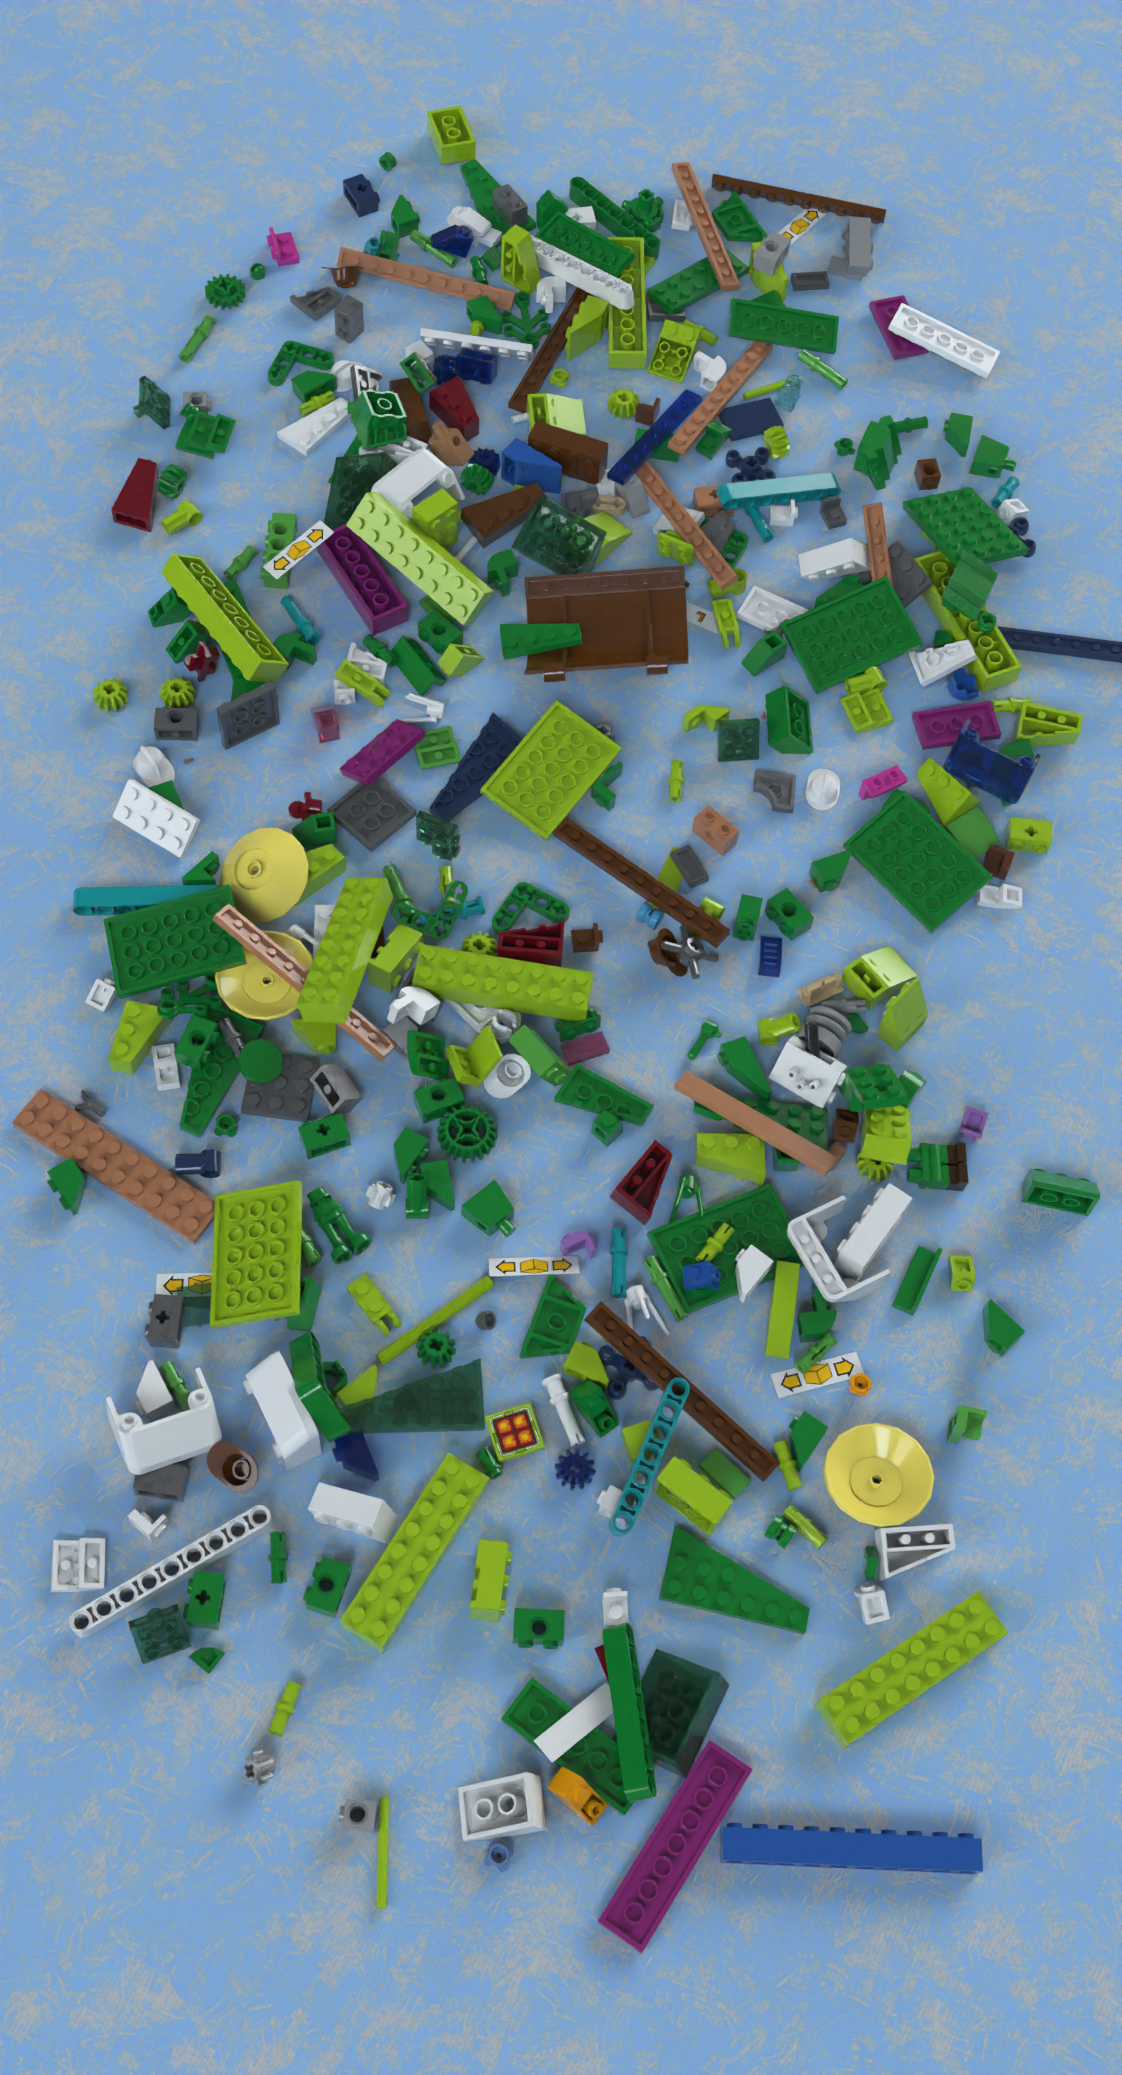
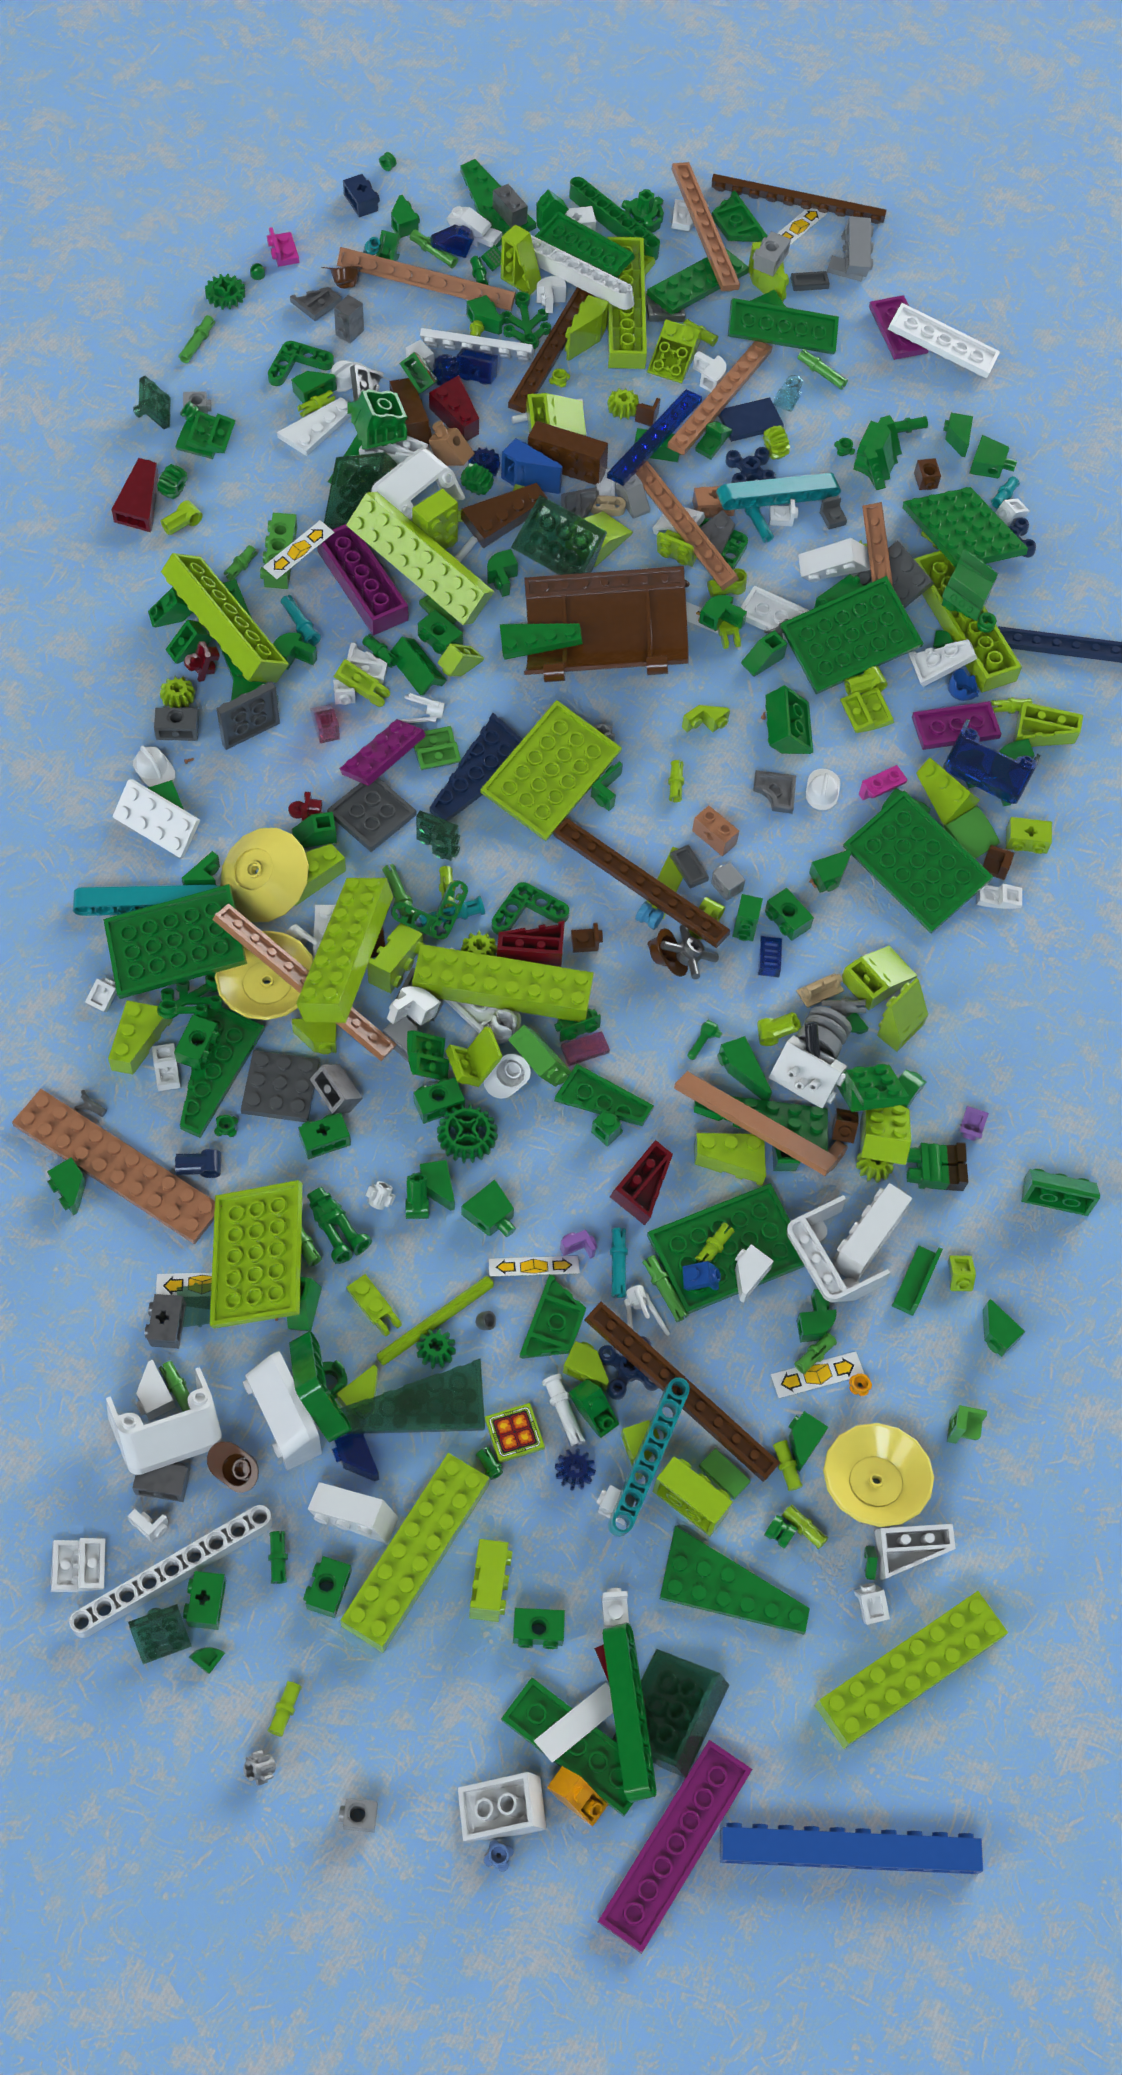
lime gear [93,678,128,713] -> none
dark grey pin [217,1018,245,1060] -> none
green tile [237,1039,283,1084] -> none
lime bar [376,1797,389,1909] -> none
green slope [393,1127,430,1184] -> none
lime brick [427,106,476,165] -> none
green plant [669,1175,704,1223] -> none
clear green plate [717,718,760,762] -> none
lime bar [743,377,796,400] -> none
lime slope [765,1260,800,1360] -> none
none -> green brick [699,595,747,631]
none -> light grey brick [711,862,745,901]

